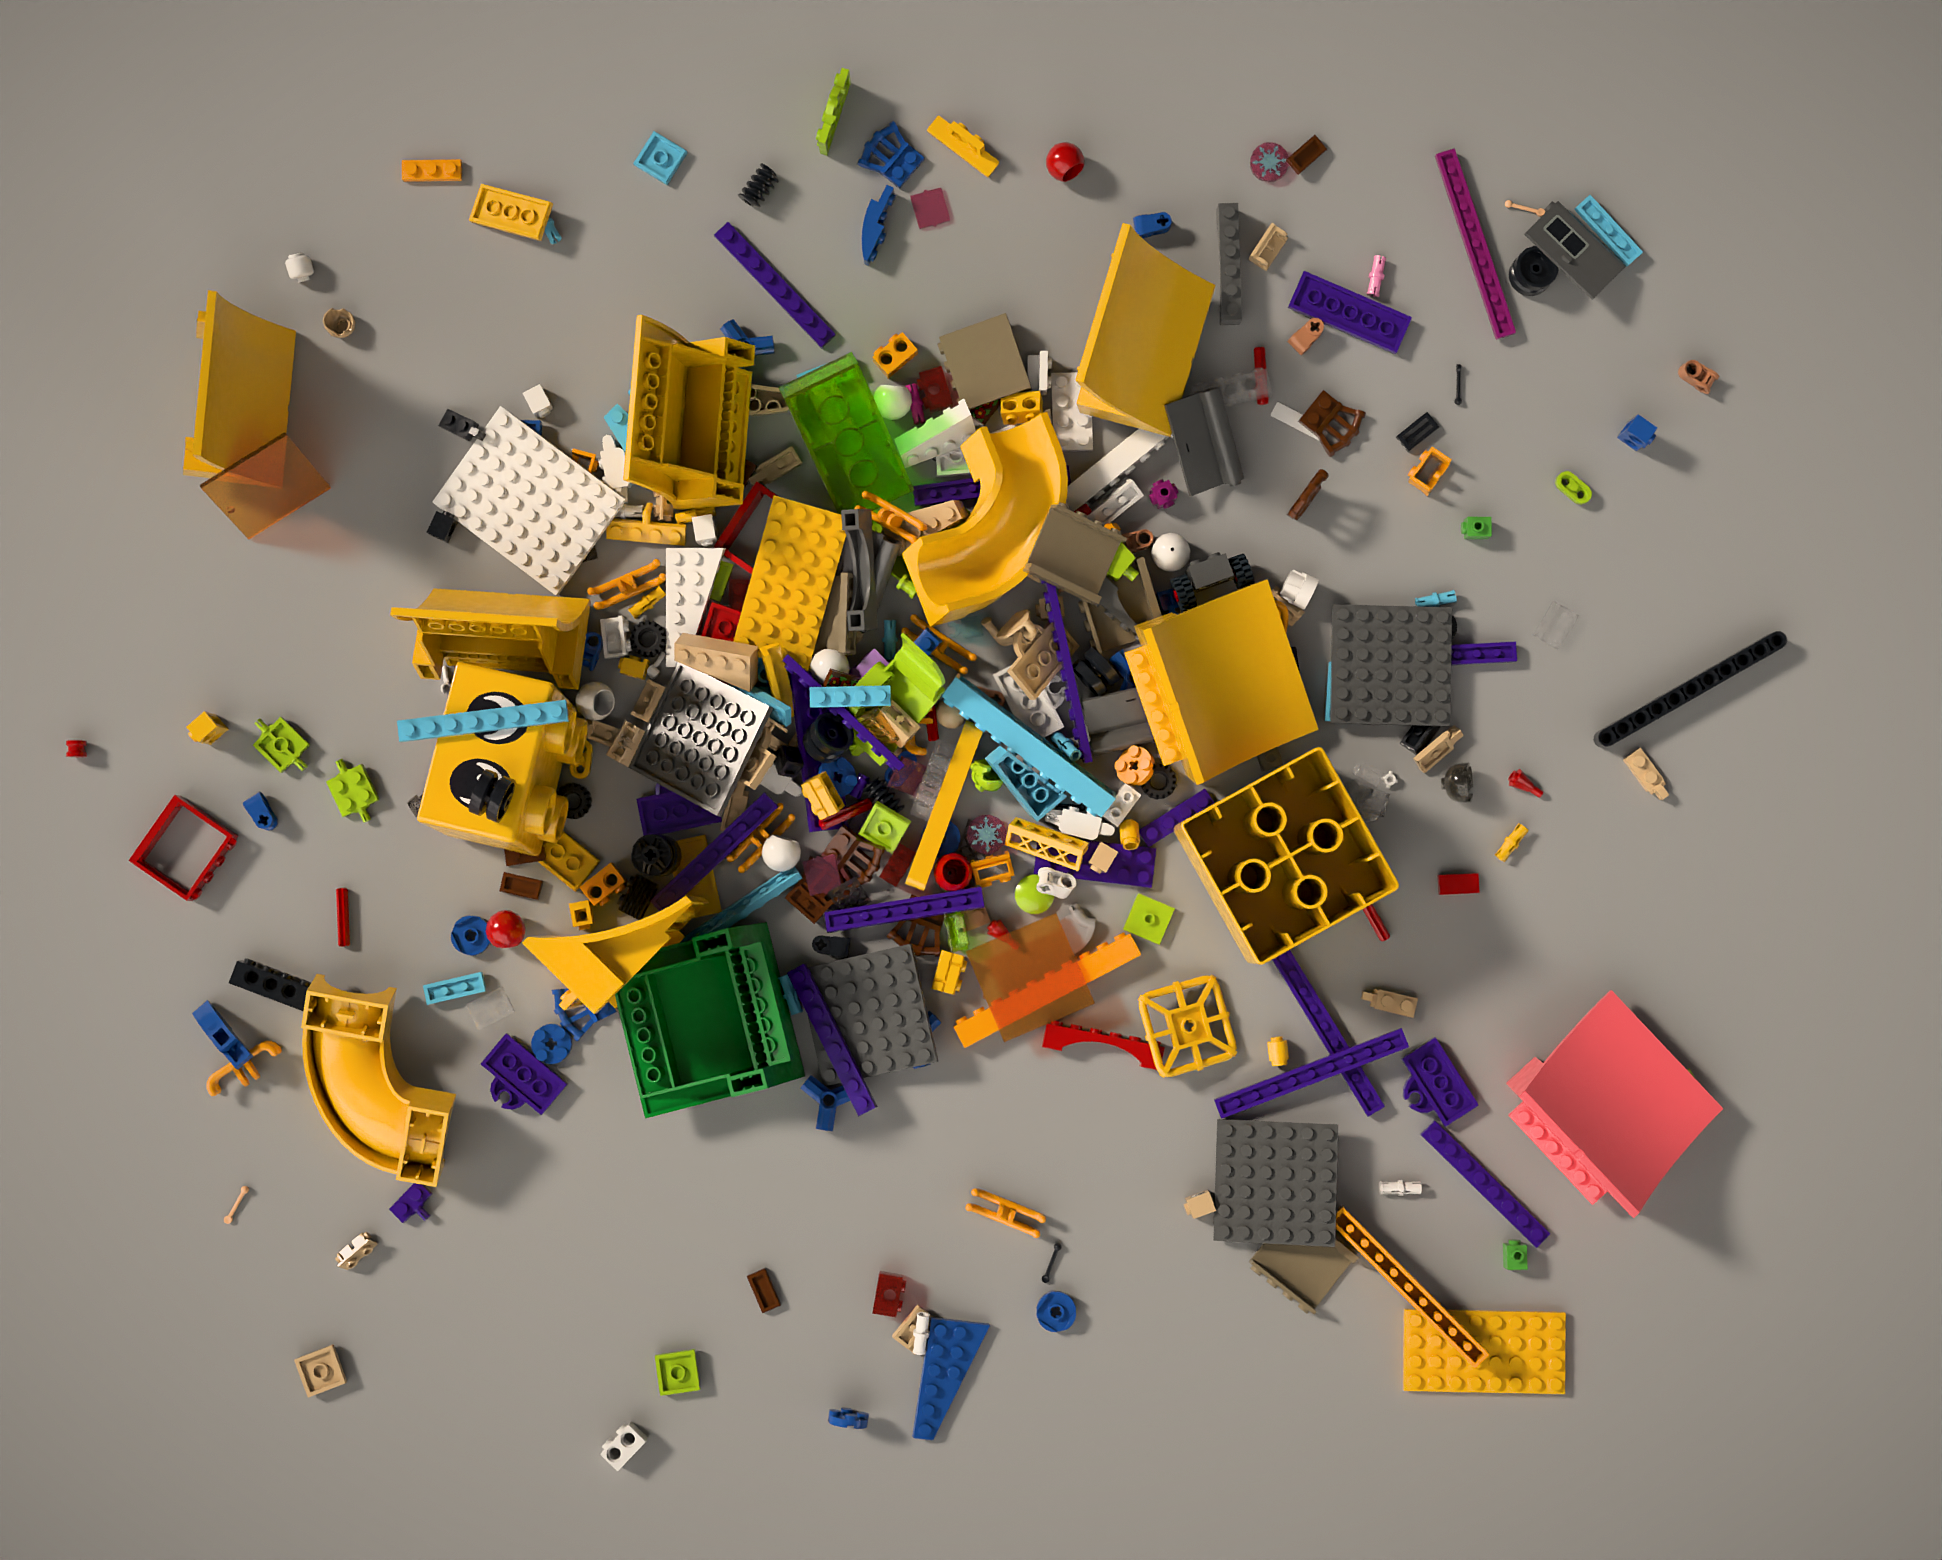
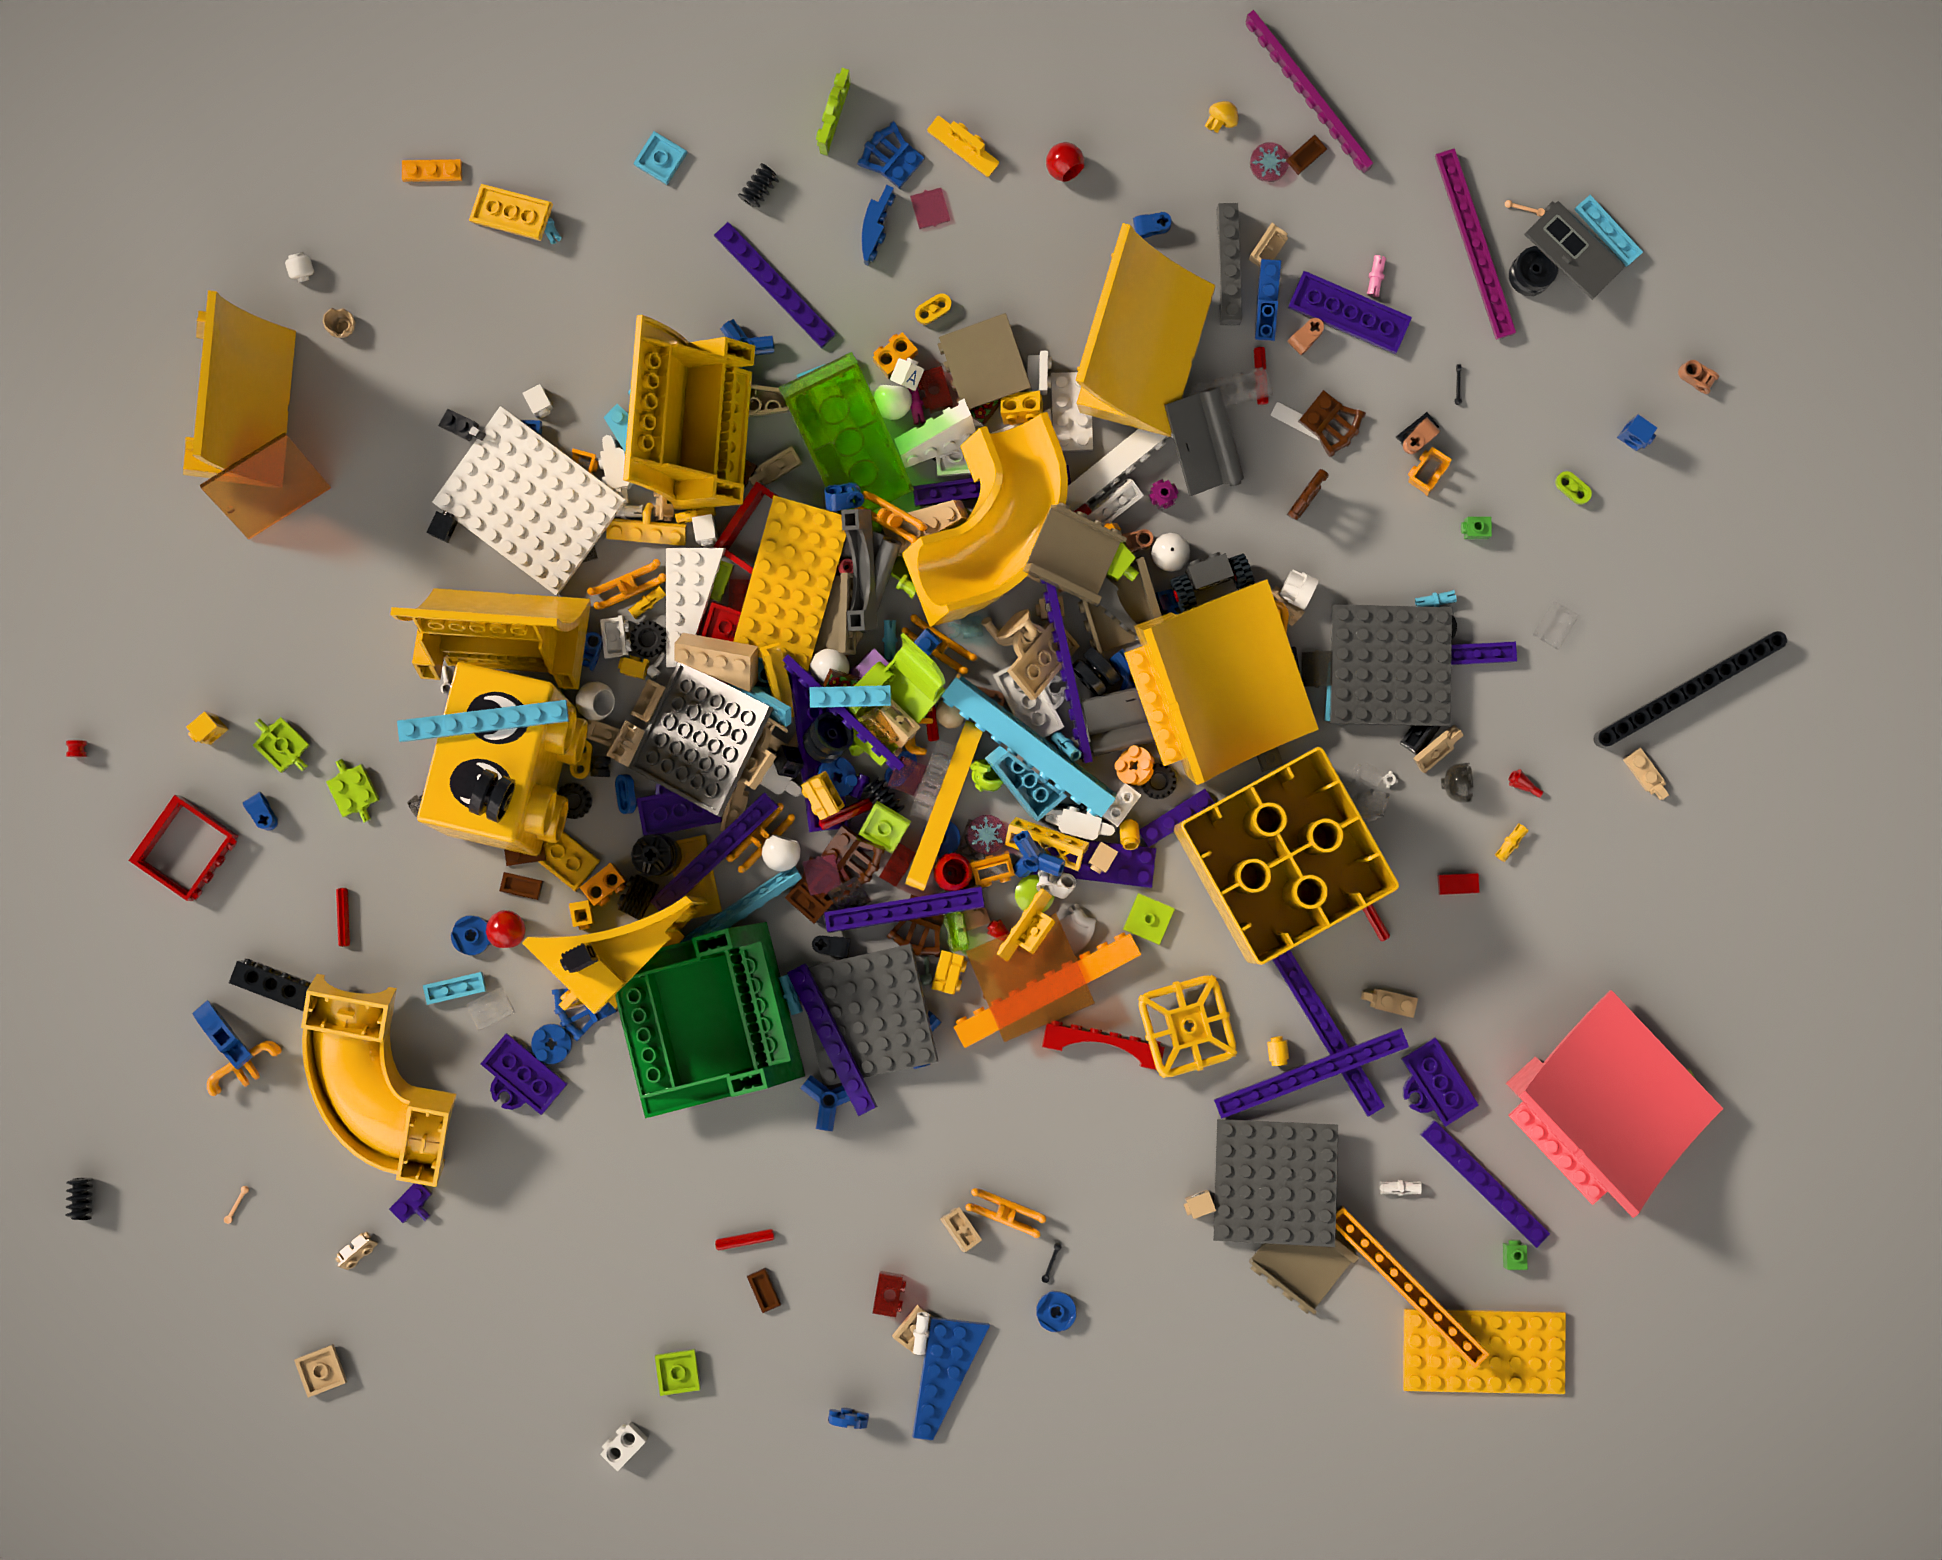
none -> black piece [65,1178,93,1220]
none -> black brick [560,943,599,973]
none -> black wheel [590,756,611,777]
none -> blue plate [615,774,637,814]
none -> red axle [715,1229,774,1251]
none -> blue piece [825,482,864,512]
none -> coral hinge [837,559,853,574]
none -> white brick [890,358,924,391]
none -> yellow plate [915,293,951,325]
none -> sand green hand [920,957,933,986]
none -> tan hinge [940,1207,982,1252]
none -> yellow bracket [997,888,1056,961]
none -> blue piece [1013,830,1065,878]
none -> yellow piece [1205,101,1239,133]
none -> magenta plate [1246,10,1373,173]
none -> blue slope [1255,259,1281,341]
none -> clear smoke piece [1301,650,1332,688]
none -> nougat piece [1403,417,1440,454]

